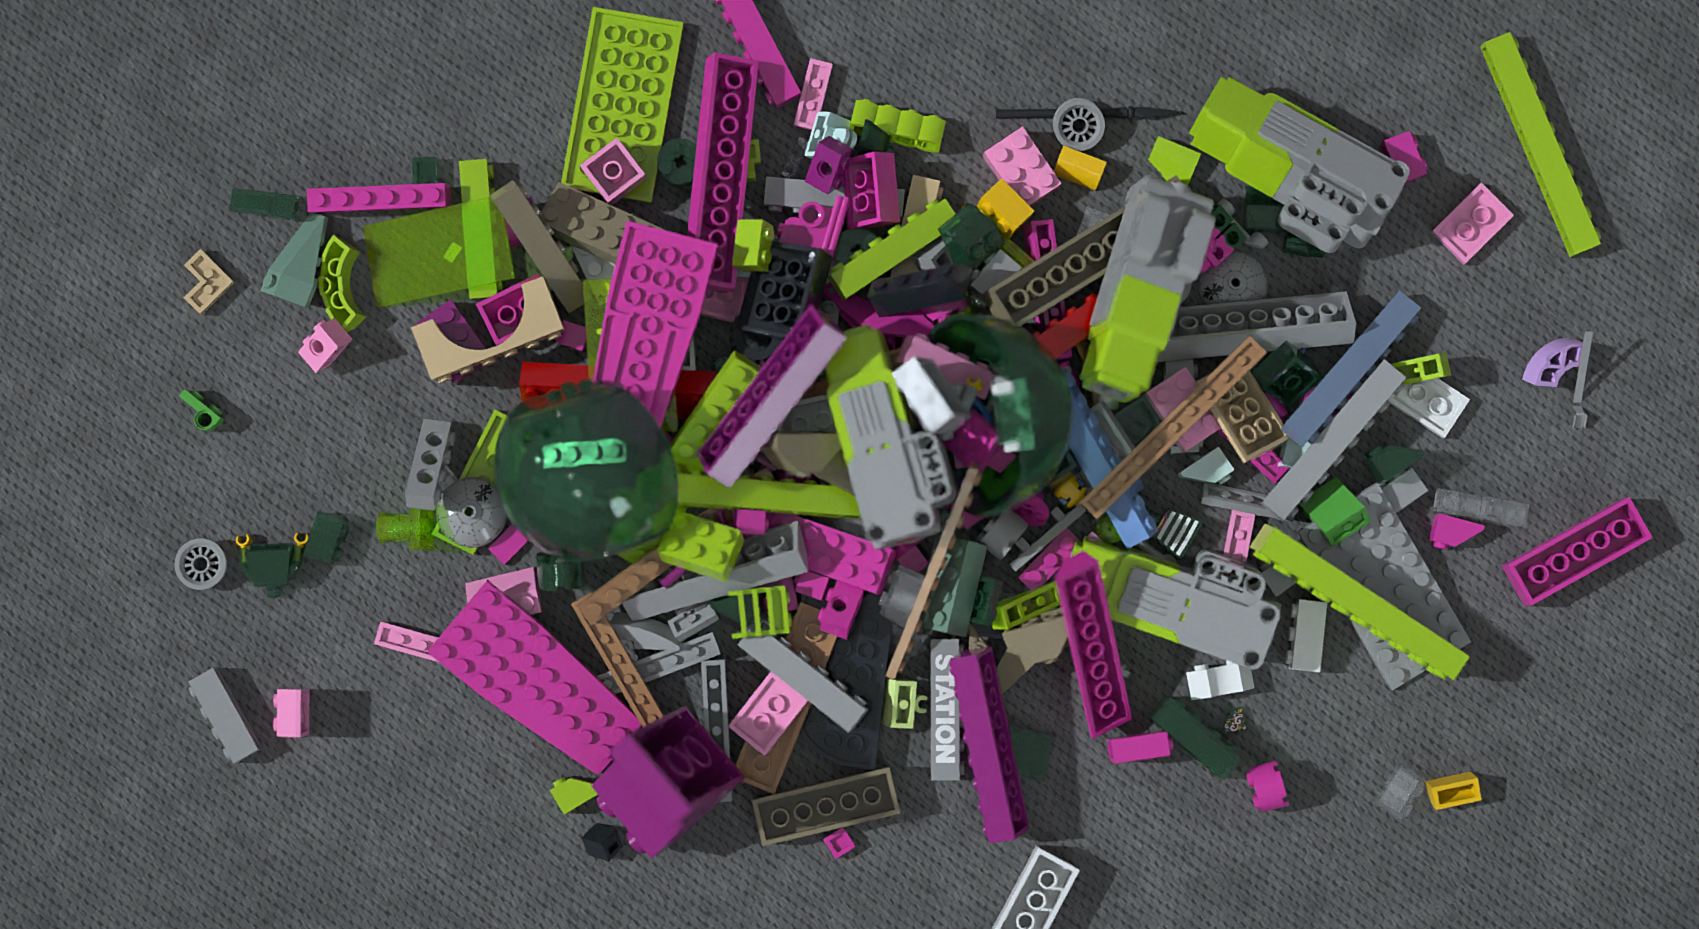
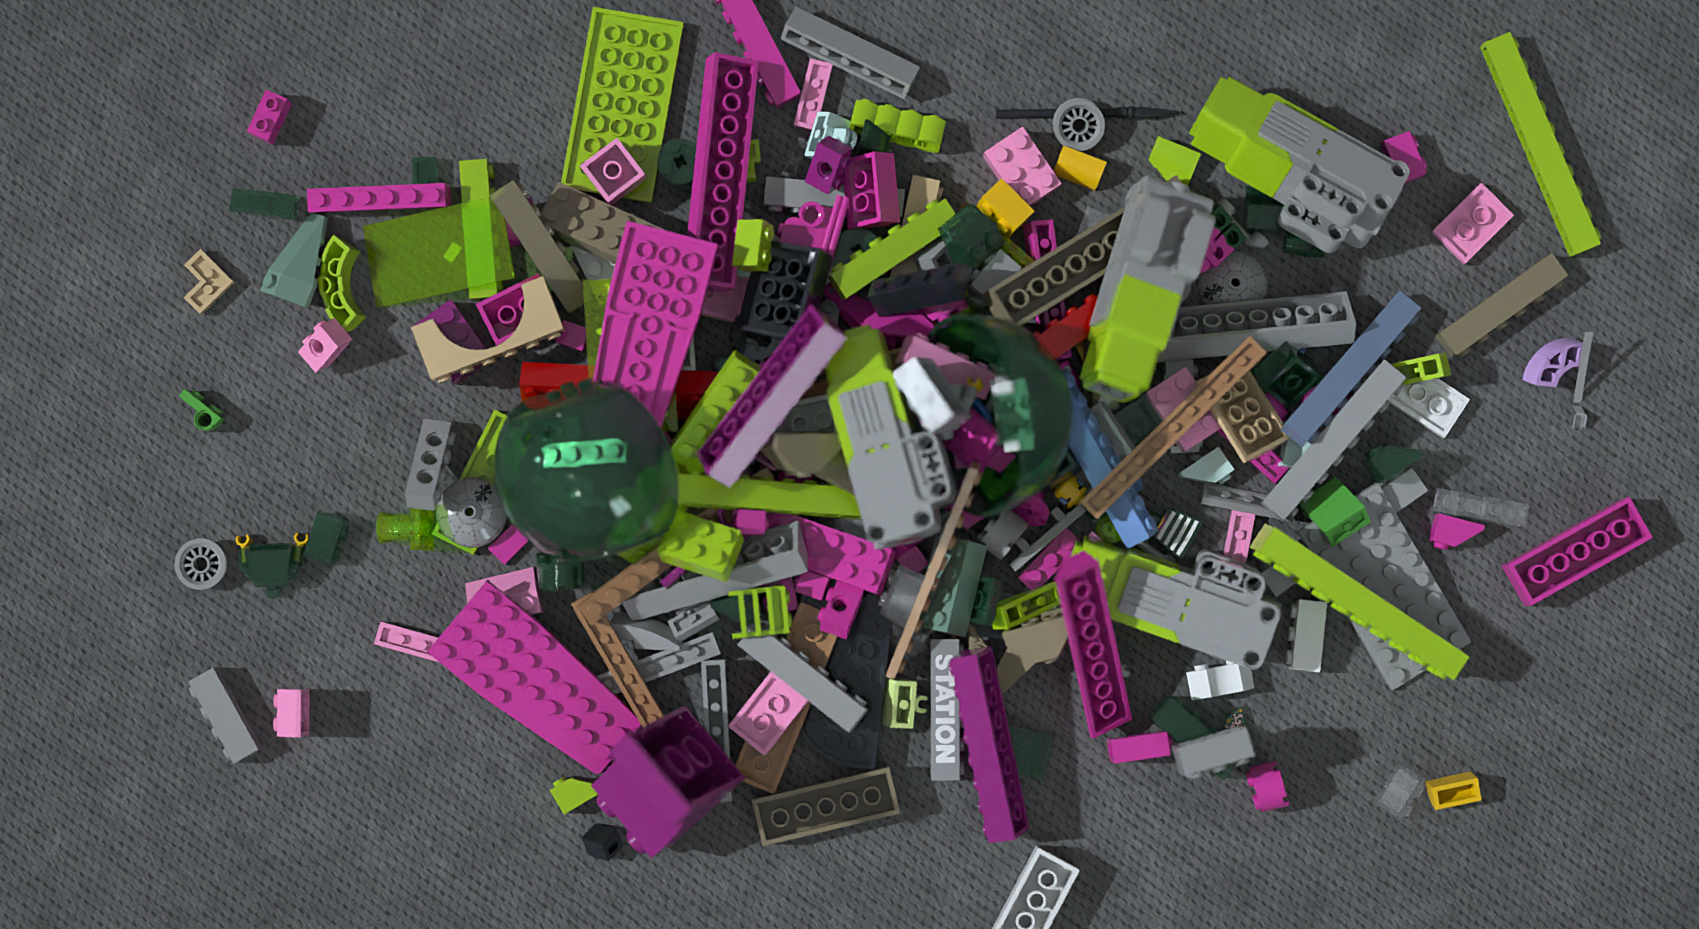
dark pink plate [823,827,856,859] -> none
none -> dark pink brick [247,90,292,145]
none -> light grey brick [781,7,920,100]
none -> light grey brick [1172,726,1255,779]
none -> dark tan brick [1435,253,1568,358]

